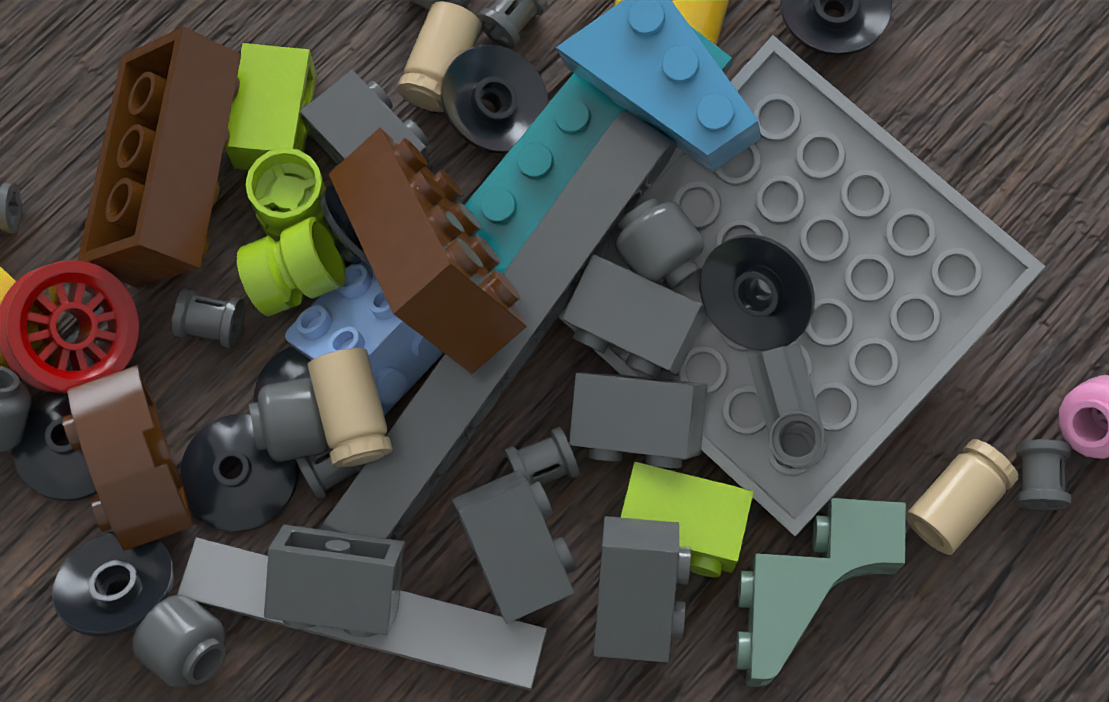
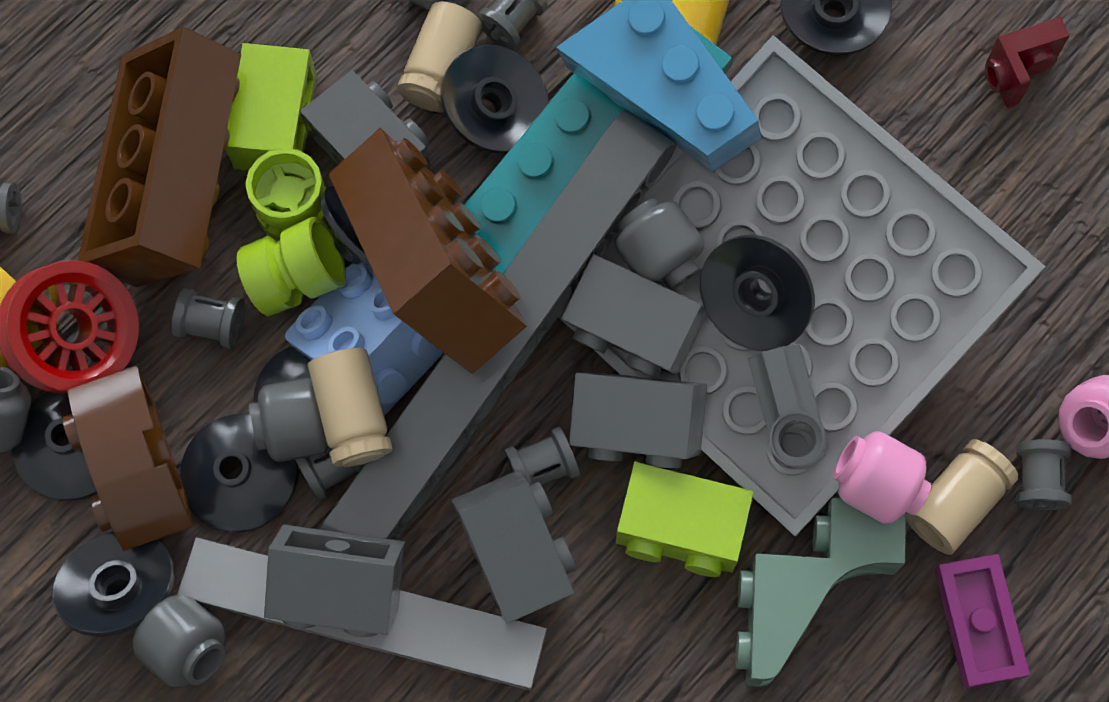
dark grey brick [594,516,691,663] -> none
none -> bright pink head [833,431,931,524]
none -> magenta plate [934,554,1030,689]
none -> dark red bracket [985,17,1070,108]

